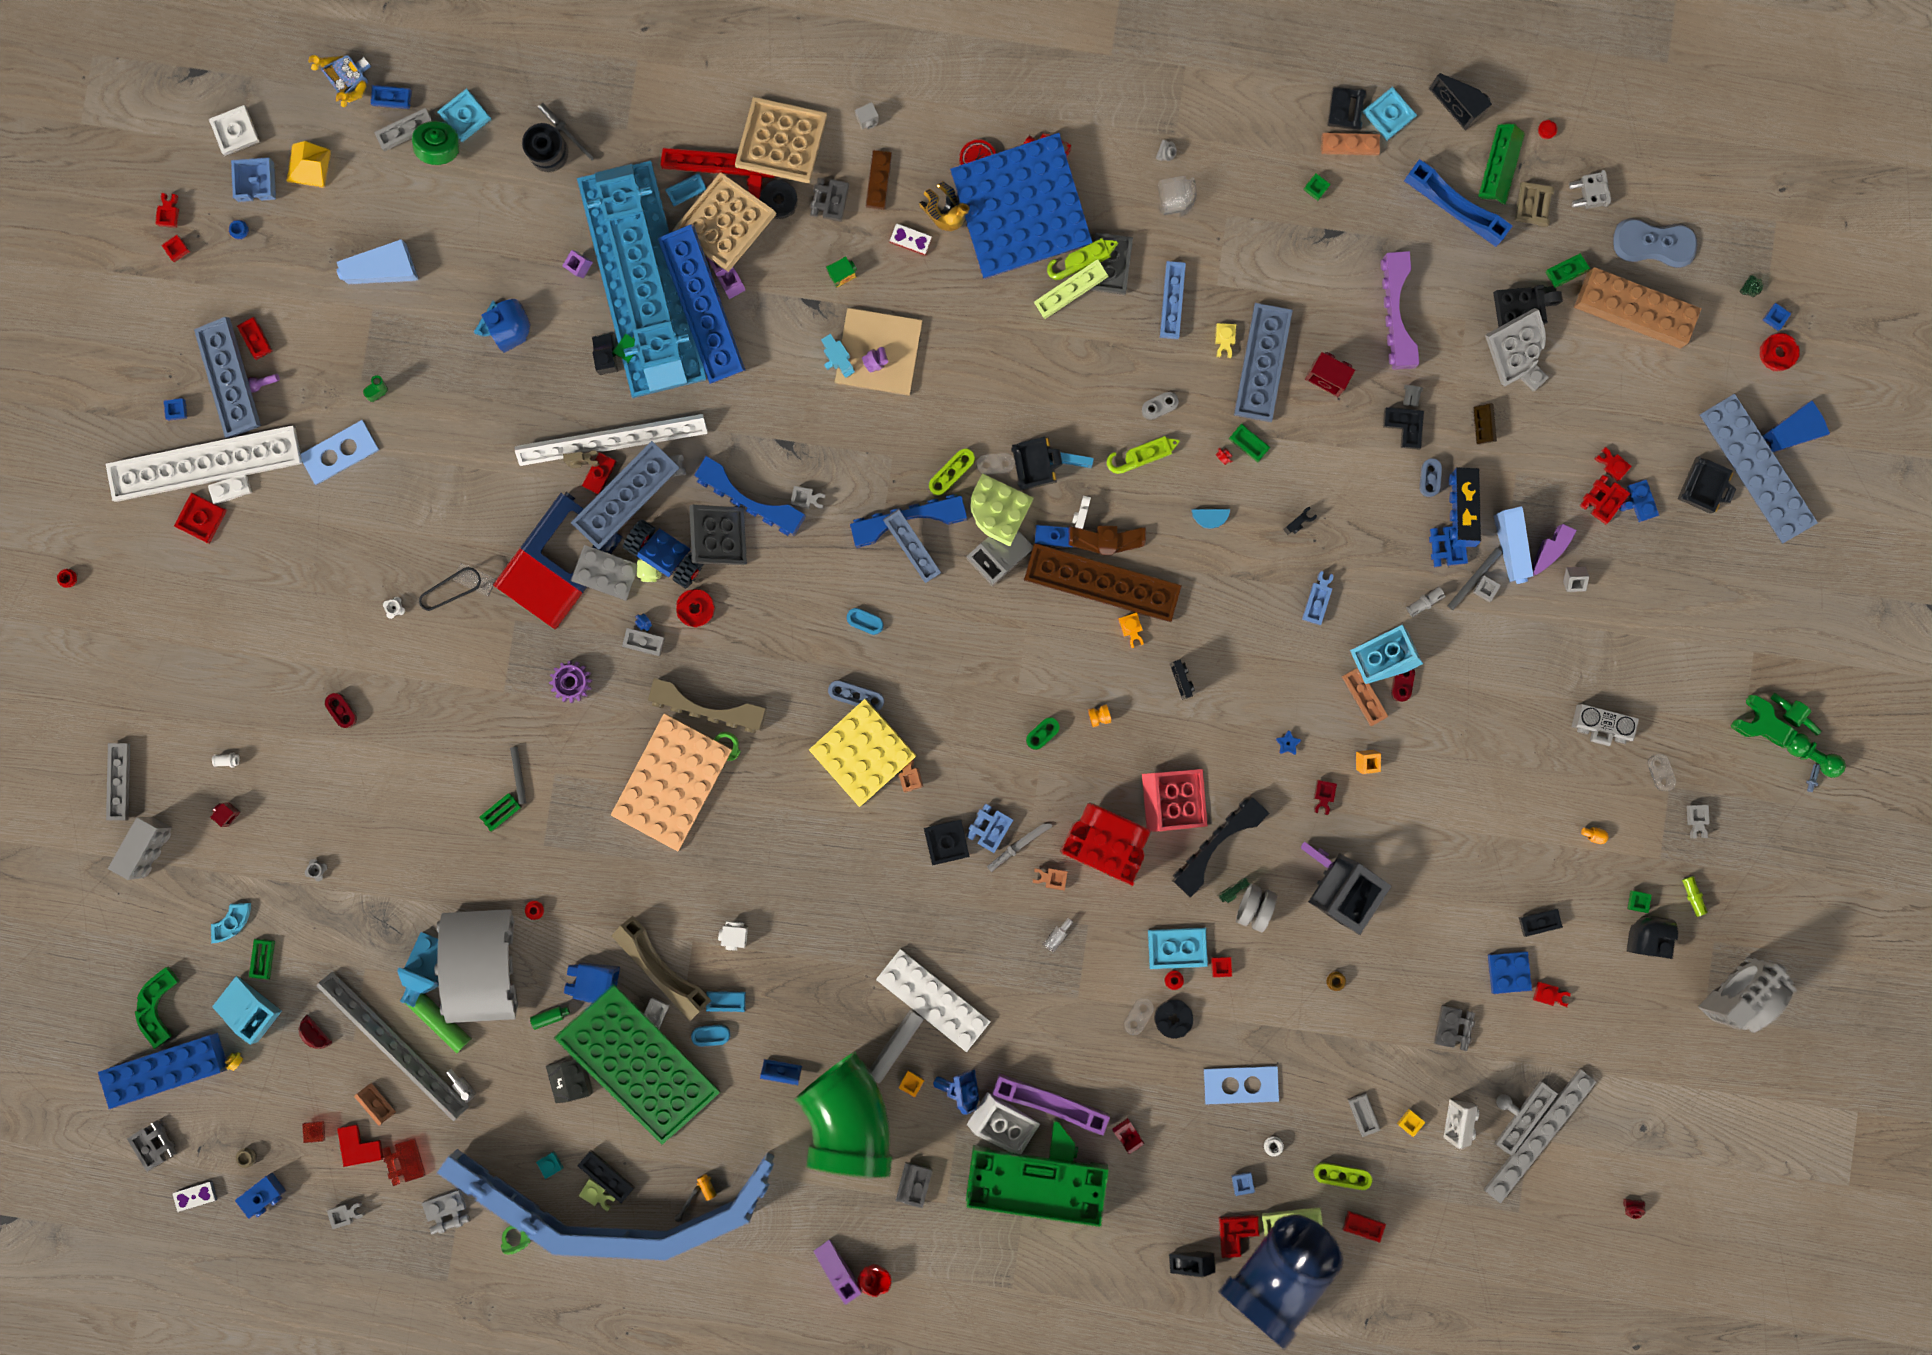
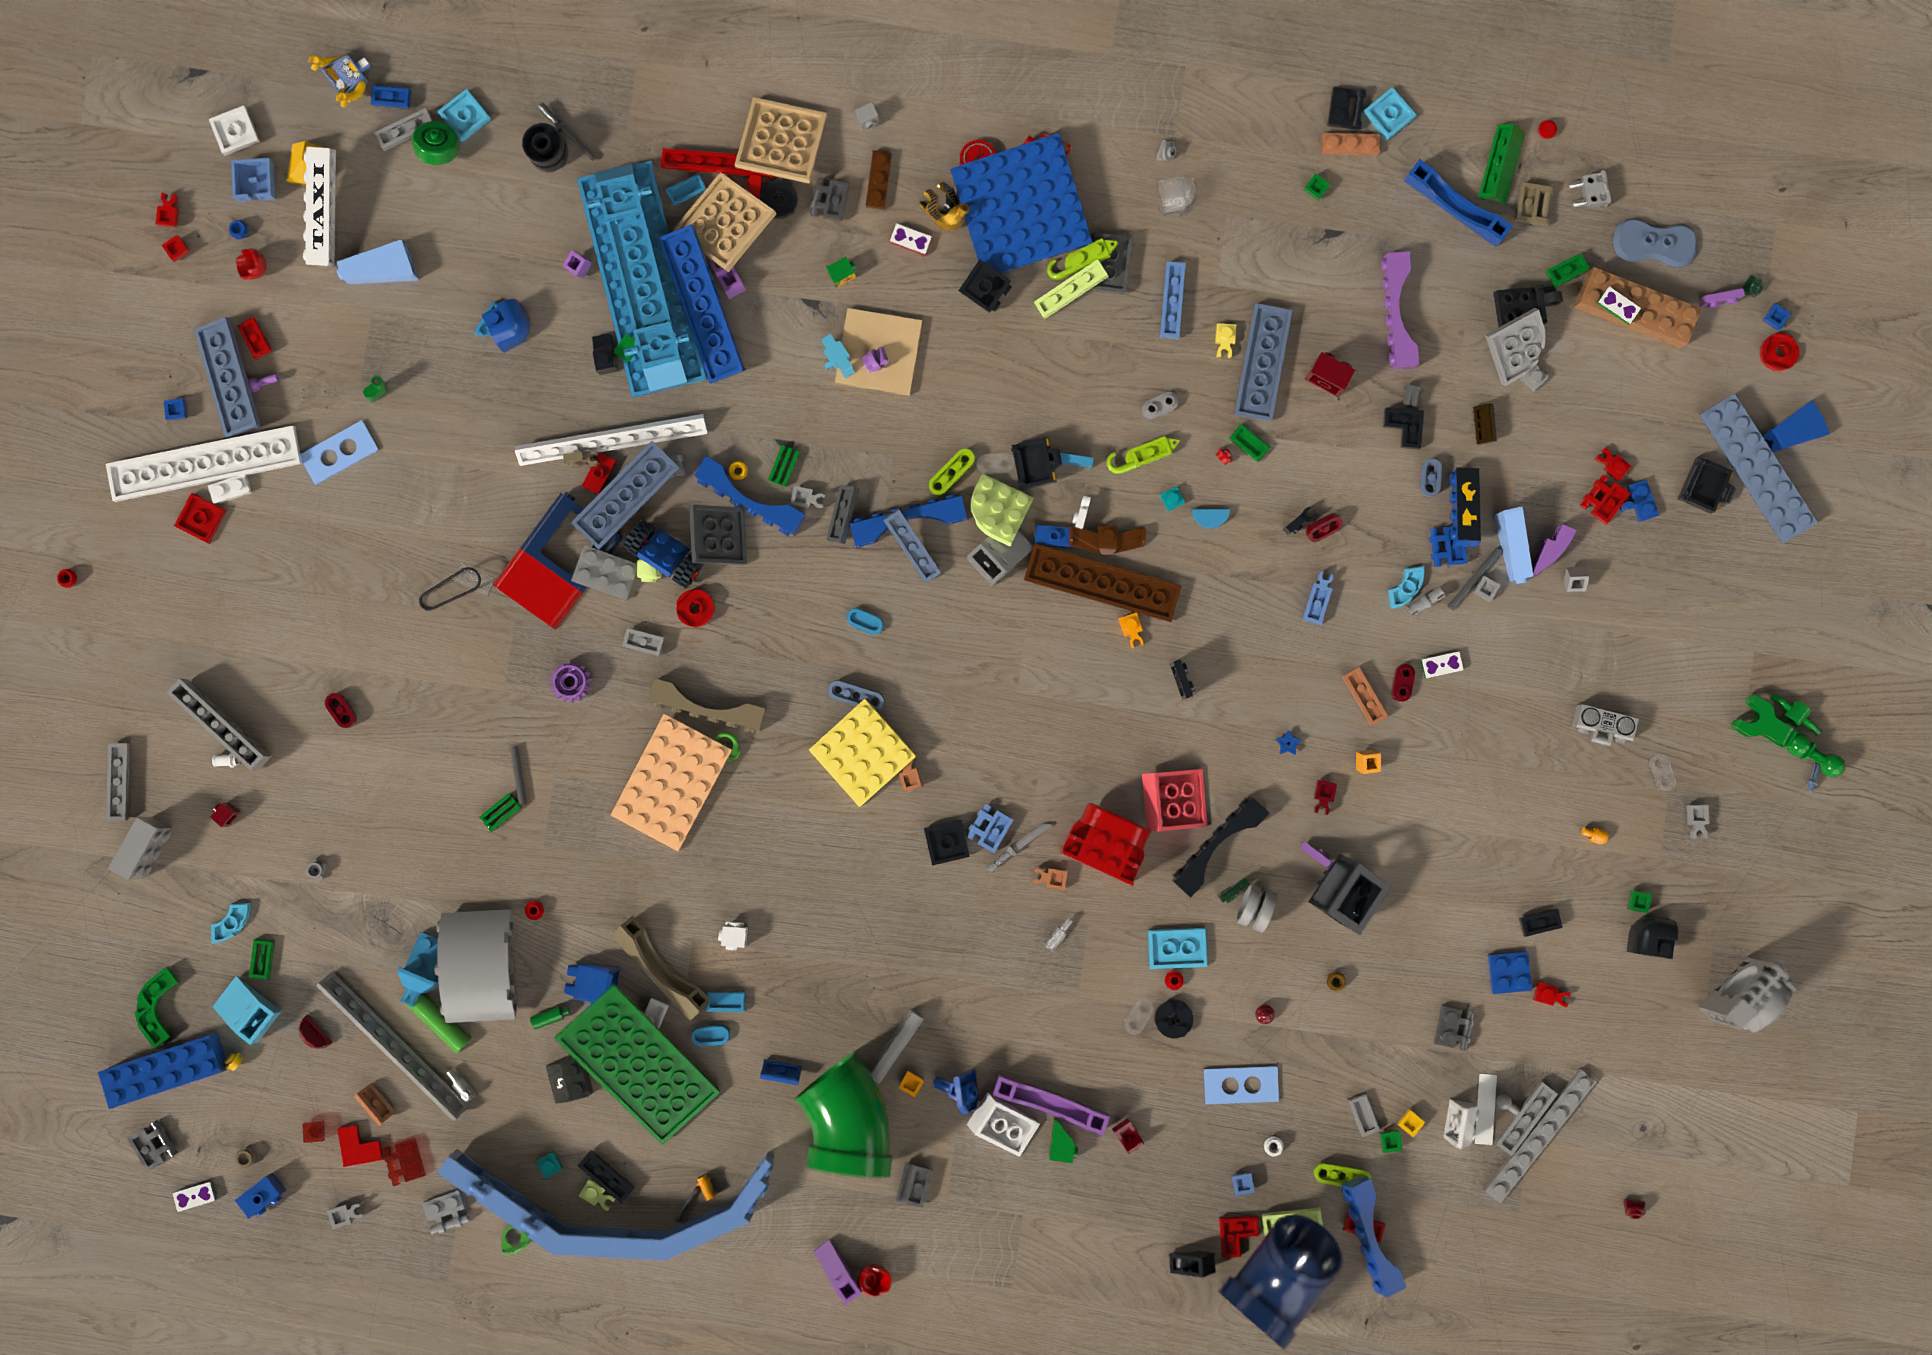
white plate [383,597,405,619] -> none
blue plate [635,613,652,632] -> none
white plate [876,949,991,1052] -> none
green piece [966,1145,1109,1227] -> none
green plate [1026,718,1060,750] -> none
light orange wheel [1088,704,1112,727] -> none
red plate [1211,957,1232,978] -> none
medium azure slope [1350,625,1423,684] -> none
black slope [1429,73,1492,131] -> none
lime pin [1682,876,1708,917] -> none
none -> light grey brick [166,678,272,771]
none -> red hair [235,248,266,280]
none -> white brick [303,147,336,266]
none -> yellow plate [728,461,748,480]
none -> green tile [768,445,800,487]
none -> dark grey plate [826,485,859,544]
none -> black plate [958,259,1012,313]
none -> teal plate [1159,486,1185,512]
none -> dark red plate [1255,1004,1275,1024]
none -> dark red plate [1306,513,1343,542]
none -> blue arch [1341,1175,1406,1298]
none -> green plate [1379,1130,1403,1153]
none -> medium azure tile [1388,566,1425,609]
none -> white tile [1420,652,1463,679]
none -> white sticker [1475,1074,1497,1145]
none -> tile [1596,287,1641,325]
none -> medium lavender plate [1699,288,1745,309]

